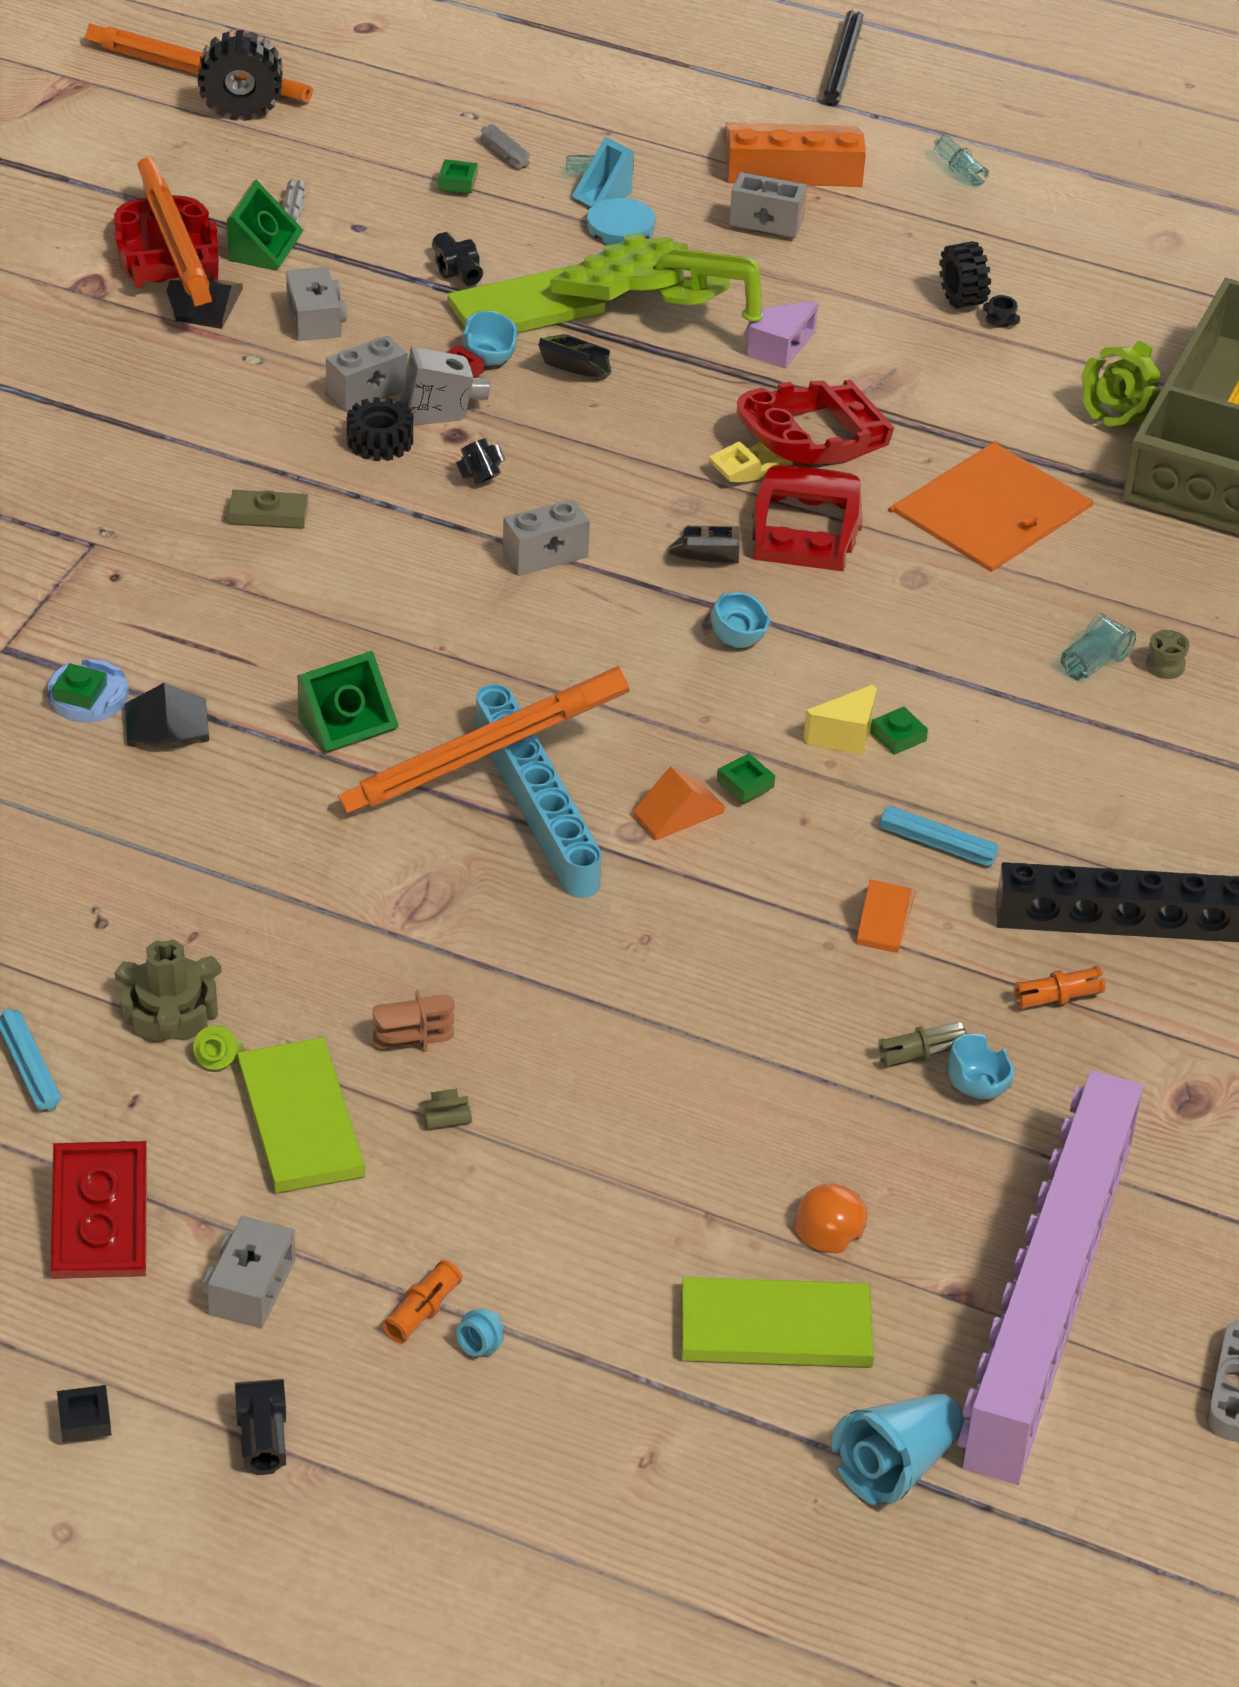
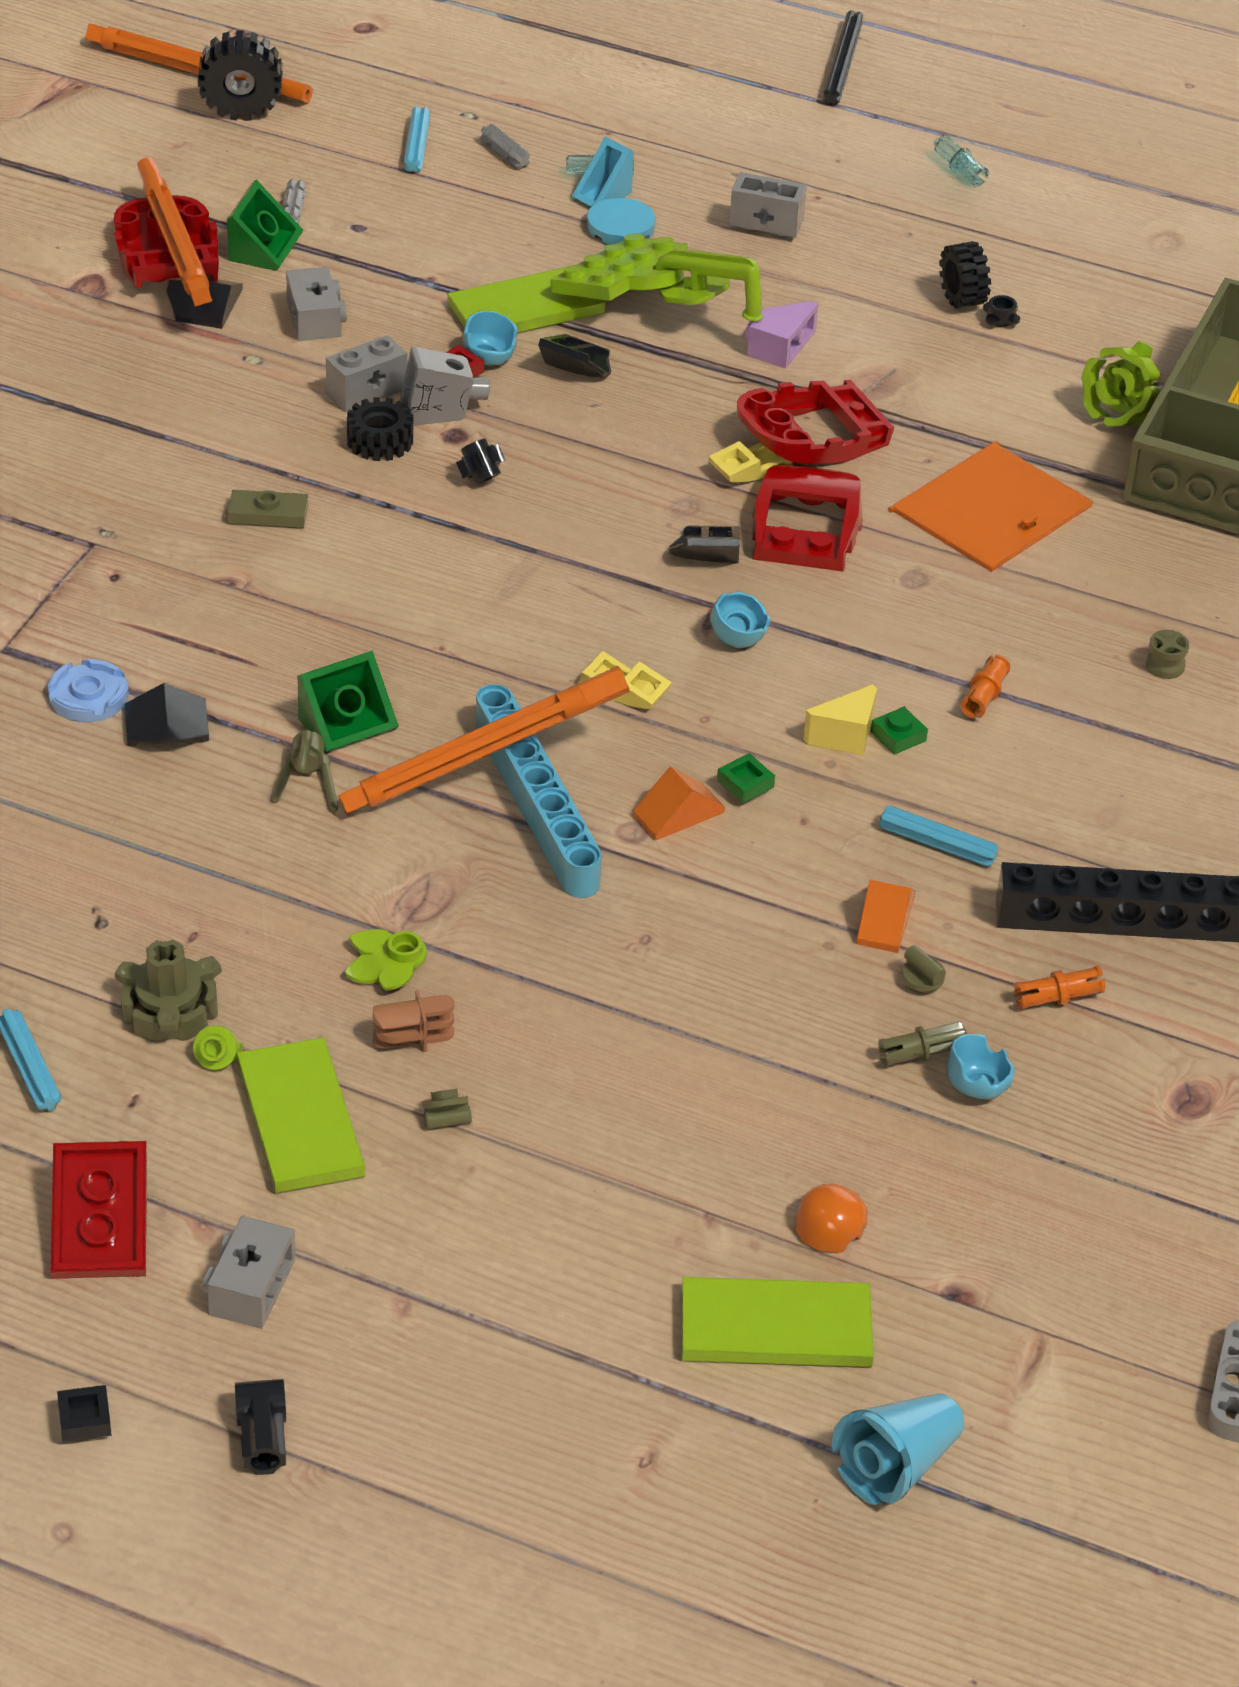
green plate [52,663,107,710] -> none
orange pin [382,1260,462,1344] -> none
black axle [432,232,483,286] -> none
green plate [438,159,478,193] -> none
medium azure plate [456,1309,505,1357] -> none
light grey brick [503,499,590,576] -> none
orange slope [725,122,866,187] -> none
lavender brick [958,1070,1144,1485] -> none
clear light blue piece [1060,613,1136,681] -> none
none -> olive plant [271,730,338,811]
none -> lime plate [345,929,427,991]
none -> medium azure axle [404,106,430,173]
none -> light yellow slope [578,651,672,710]
none -> olive plate [902,945,946,992]
none -> orange pin [960,655,1011,719]

